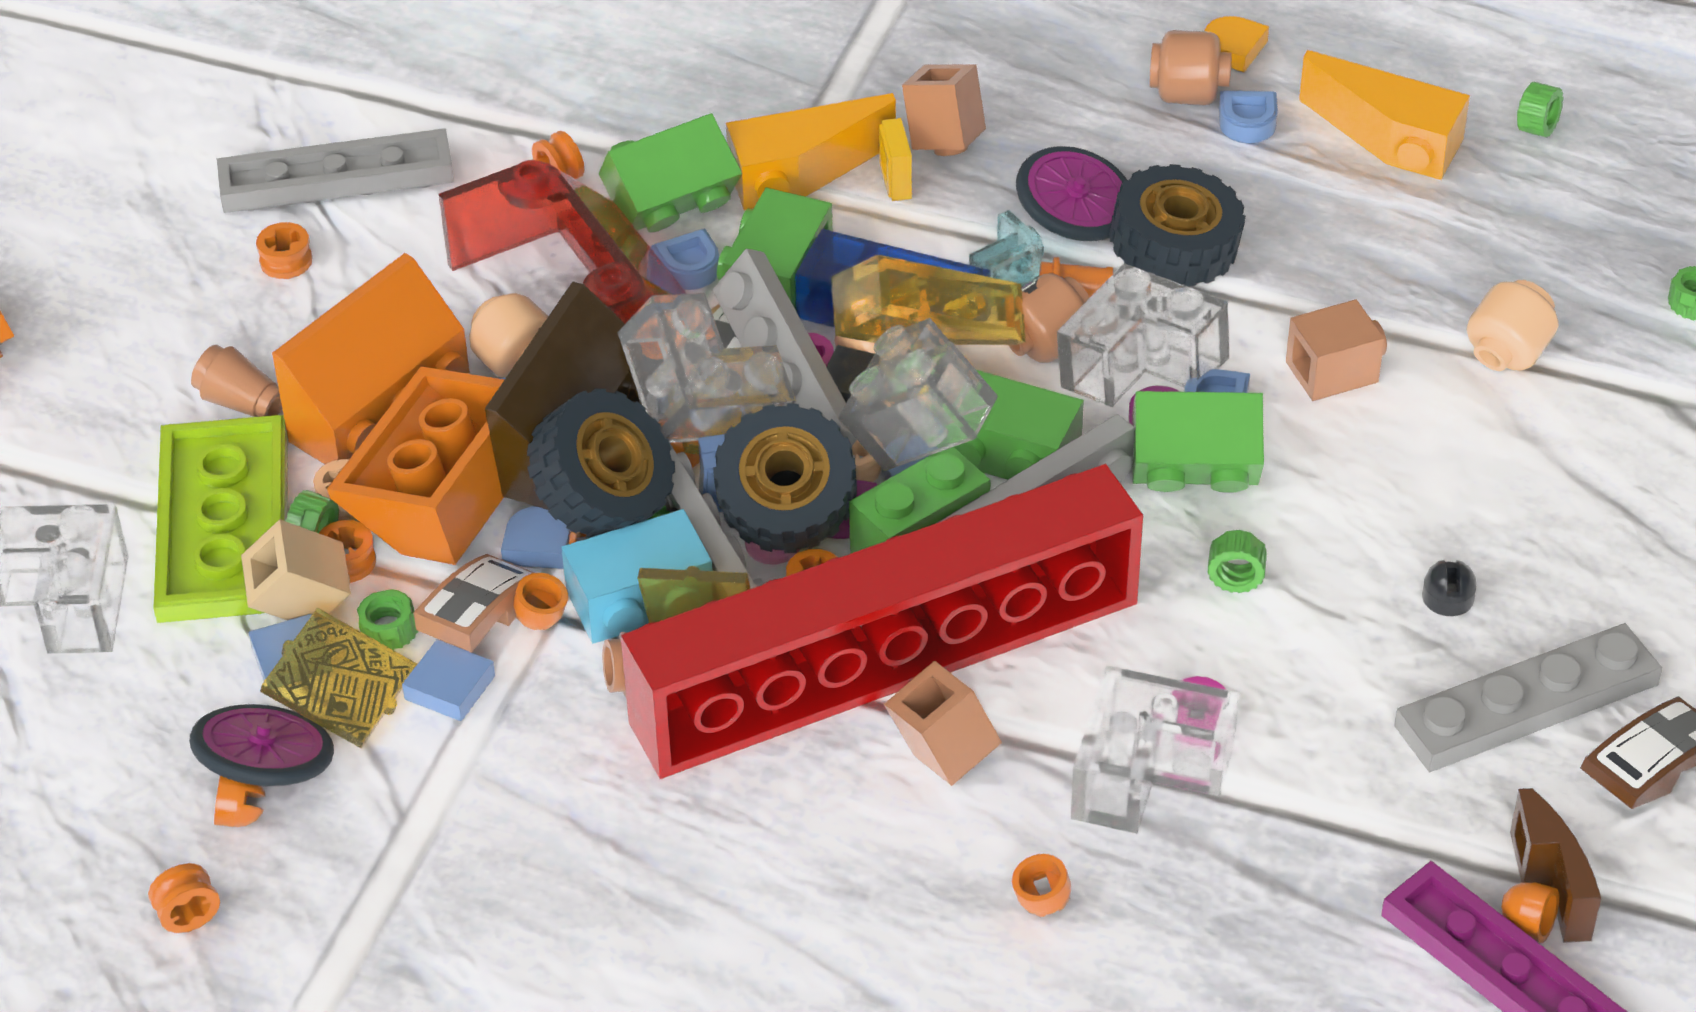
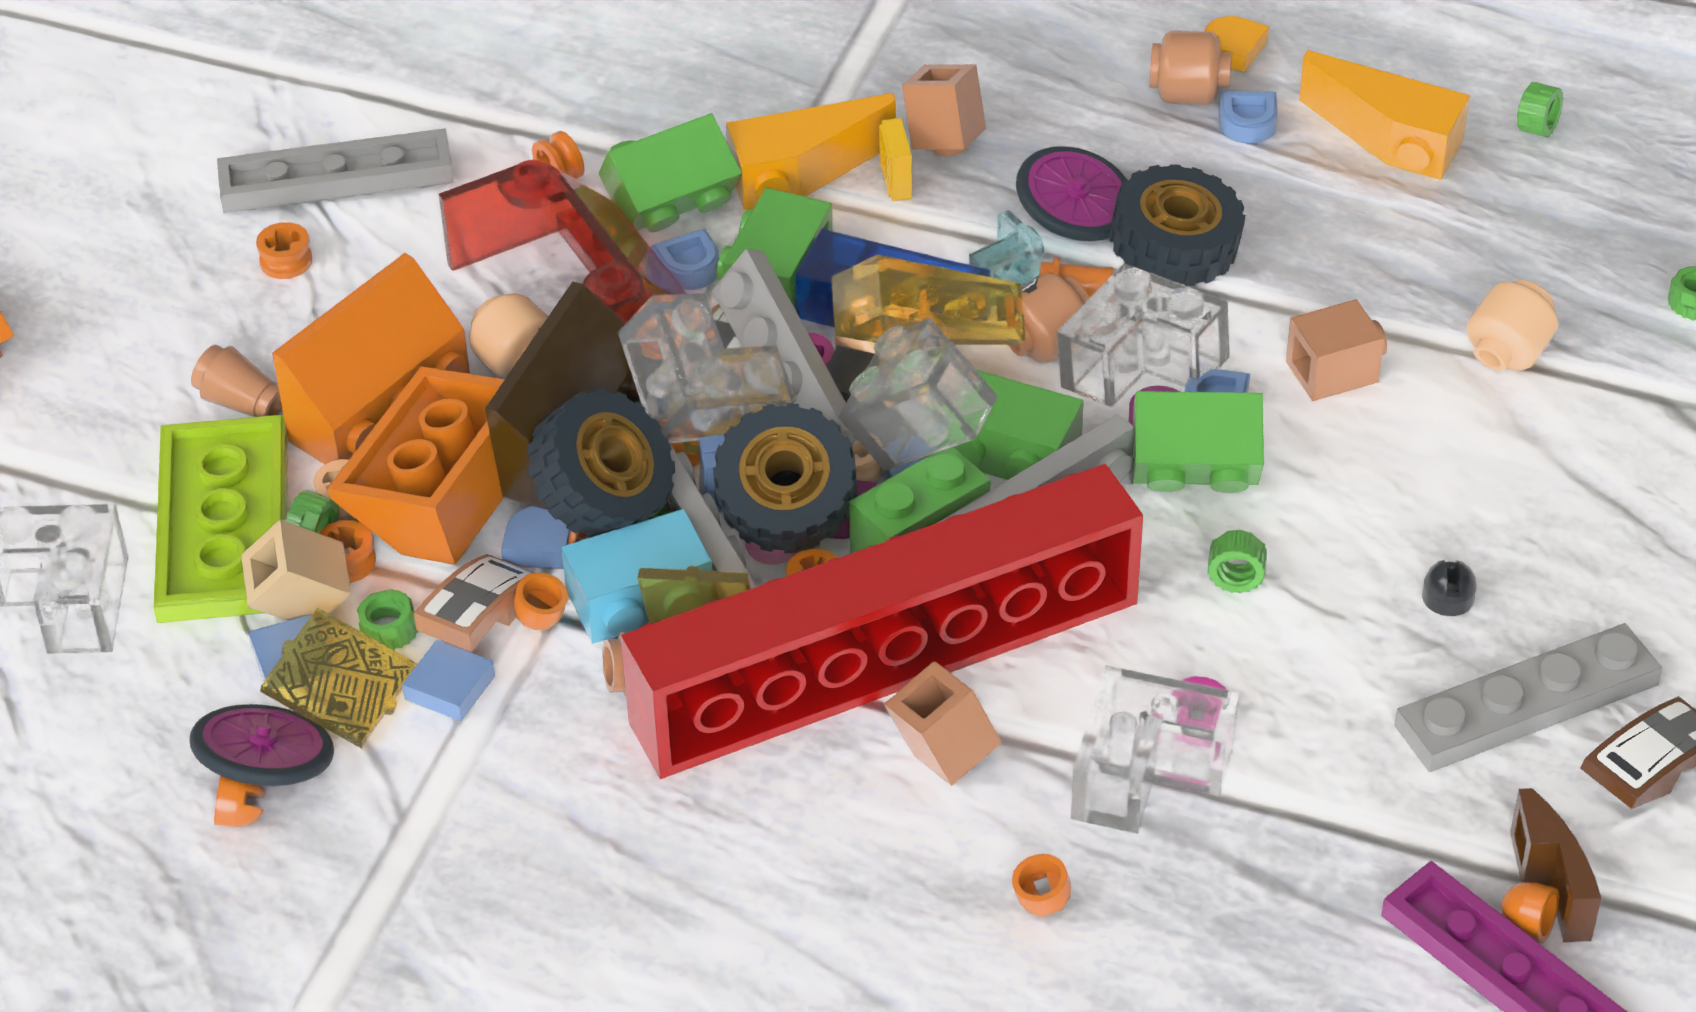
orange bush [148,863,221,933] -> none

